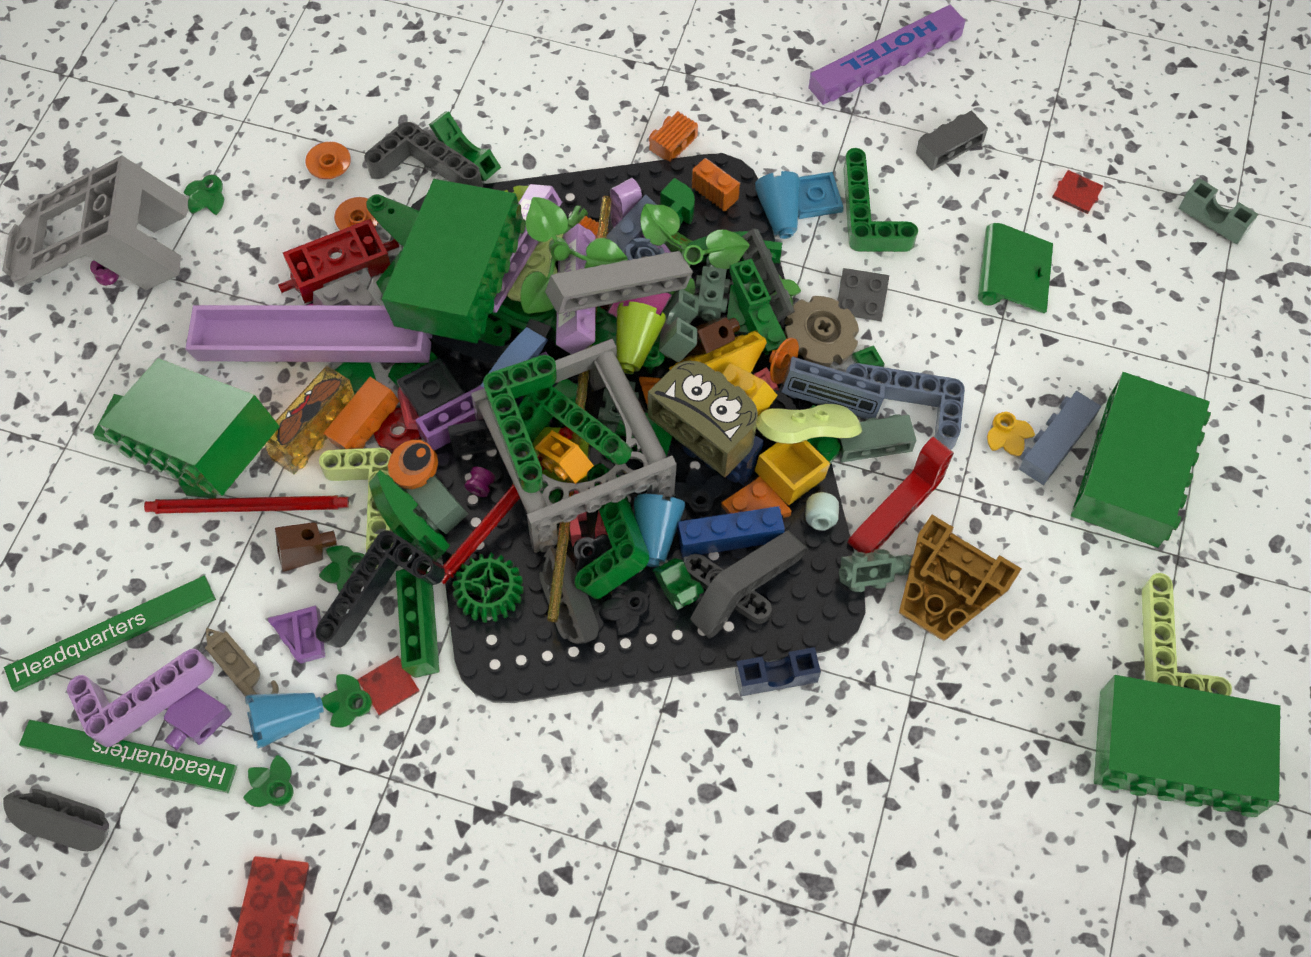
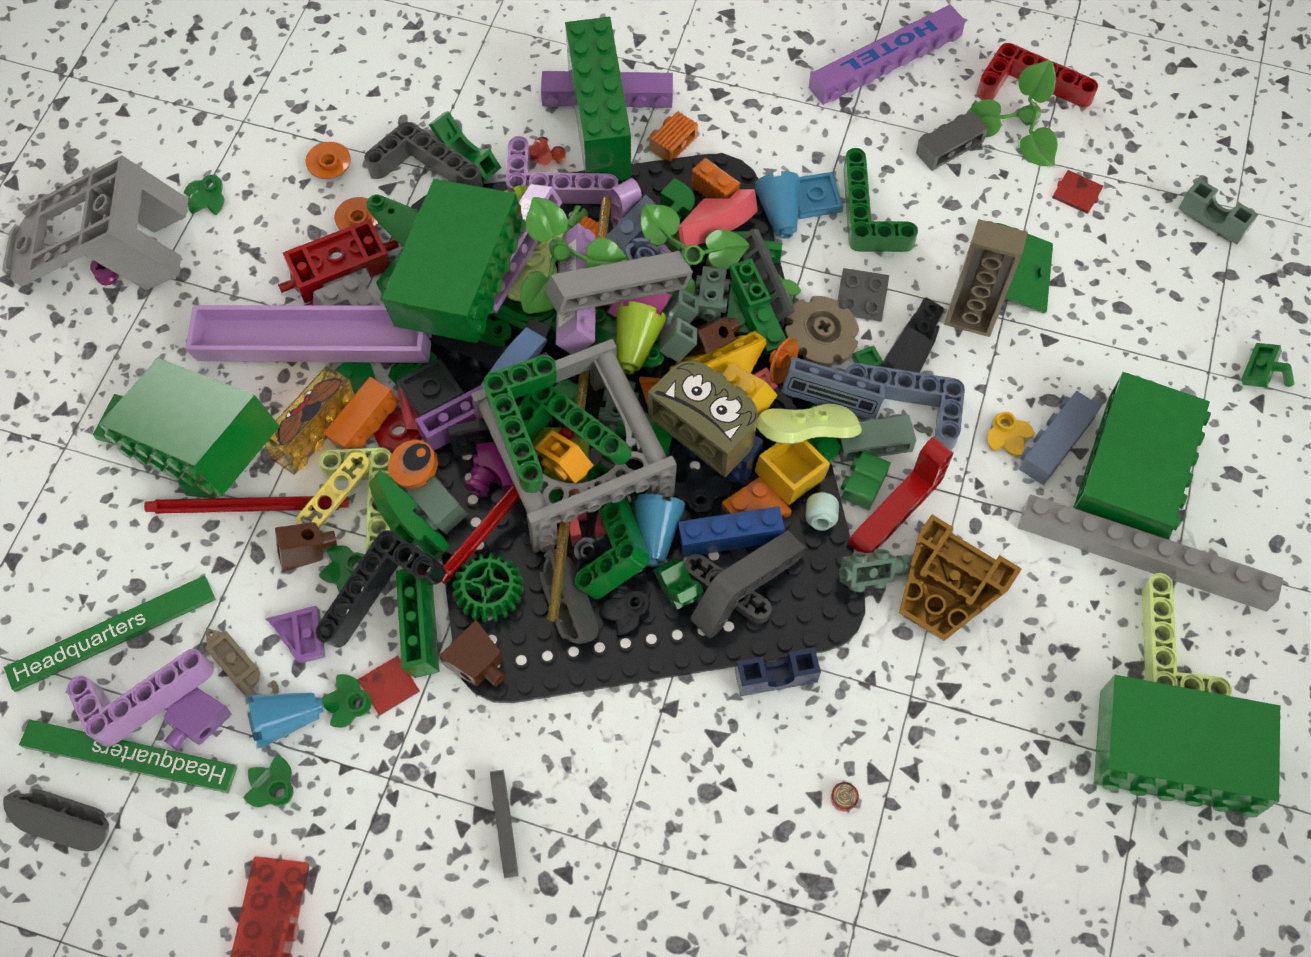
none -> light yellow beam [296,452,371,529]
none -> reddish brown torso [439,620,506,686]
none -> magenta arch [473,442,513,495]
none -> dark grey beam [490,769,519,879]
none -> lavender beam [506,136,618,204]
none -> clear red animal [529,137,566,165]
none -> medium lavender brick [541,71,673,108]
none -> green brick [565,16,631,181]
none -> coral slope [678,189,758,249]
none -> tile [830,782,859,812]
none -> green brick [840,451,891,510]
none -> black piece [882,297,944,373]
none -> dark tan brick [944,219,1028,337]
none -> bright green plant [967,60,1058,166]
none -> red beam [976,43,1098,107]
none -> light grey brick [1017,494,1283,612]
none -> green plate [1241,343,1295,388]

